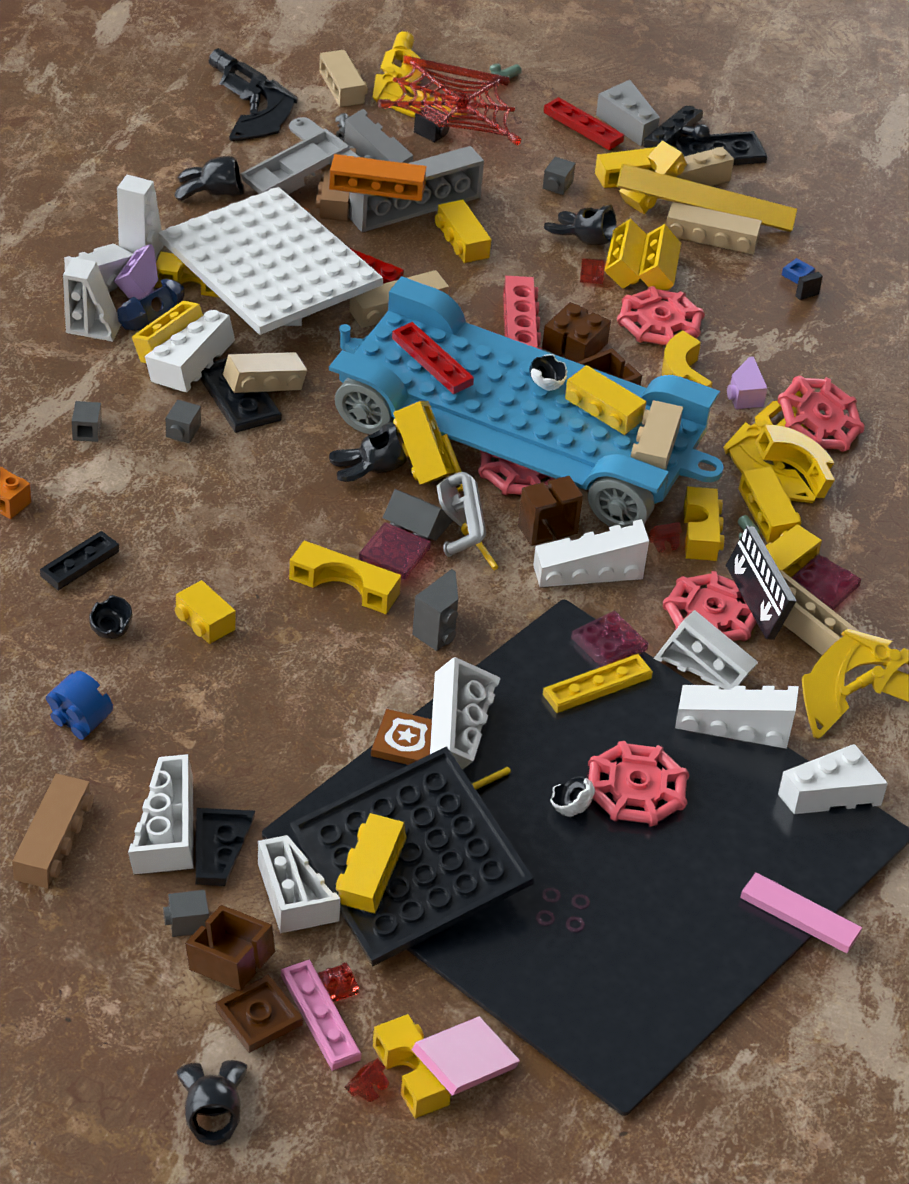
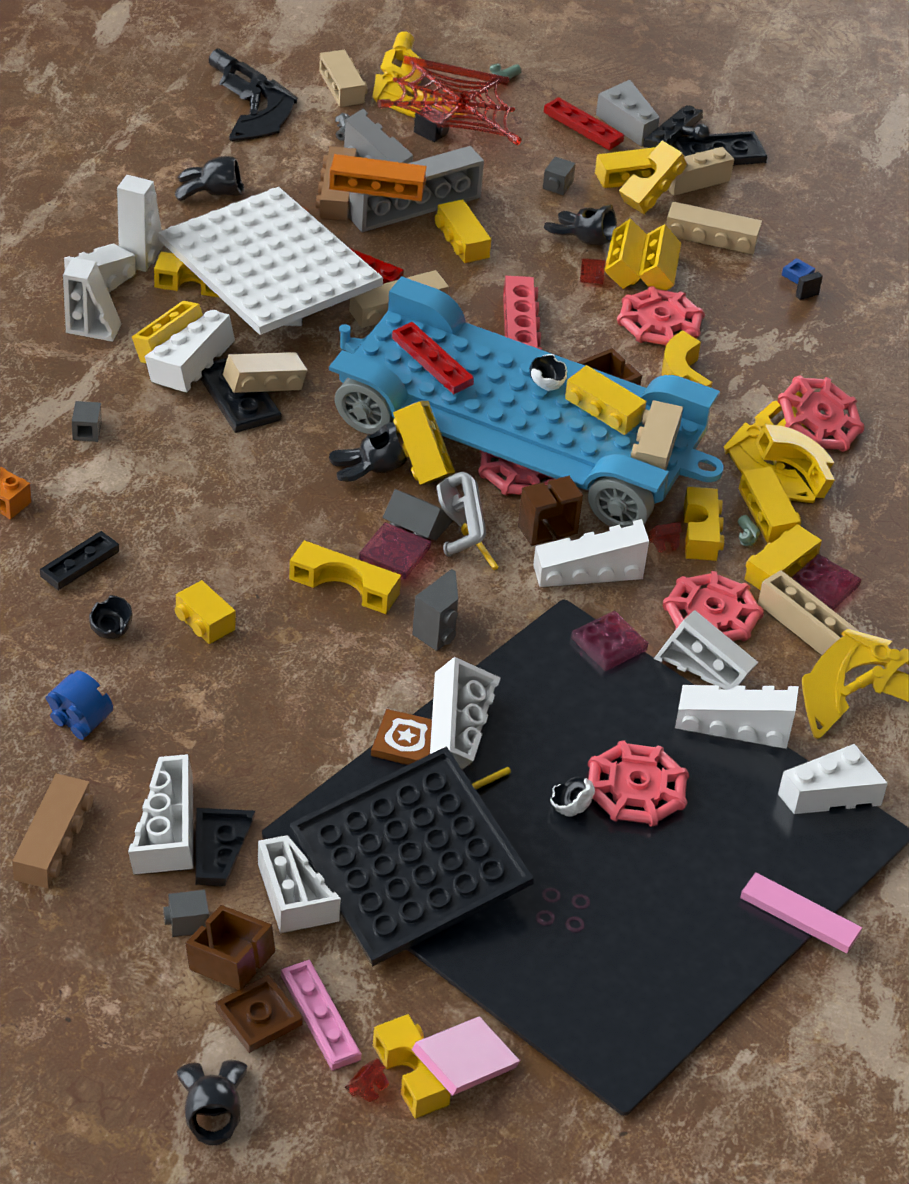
lavender slope [114,244,158,300] -> none
dark blue piece [117,279,184,331] -> none
dark grey brick [166,399,201,444] -> none
light grey piece [241,117,360,194] -> none
clear red tile [318,962,359,1002] -> none
yellow brick [336,813,407,913] -> none
yellow piece [441,434,463,492] -> none
reddish brown piece [542,302,611,362] -> none
yellow tile [543,654,653,713] -> none
yellow tile [617,164,797,232] -> none
black tile [726,526,797,640] -> none
lavender slope [727,357,767,409] -> none

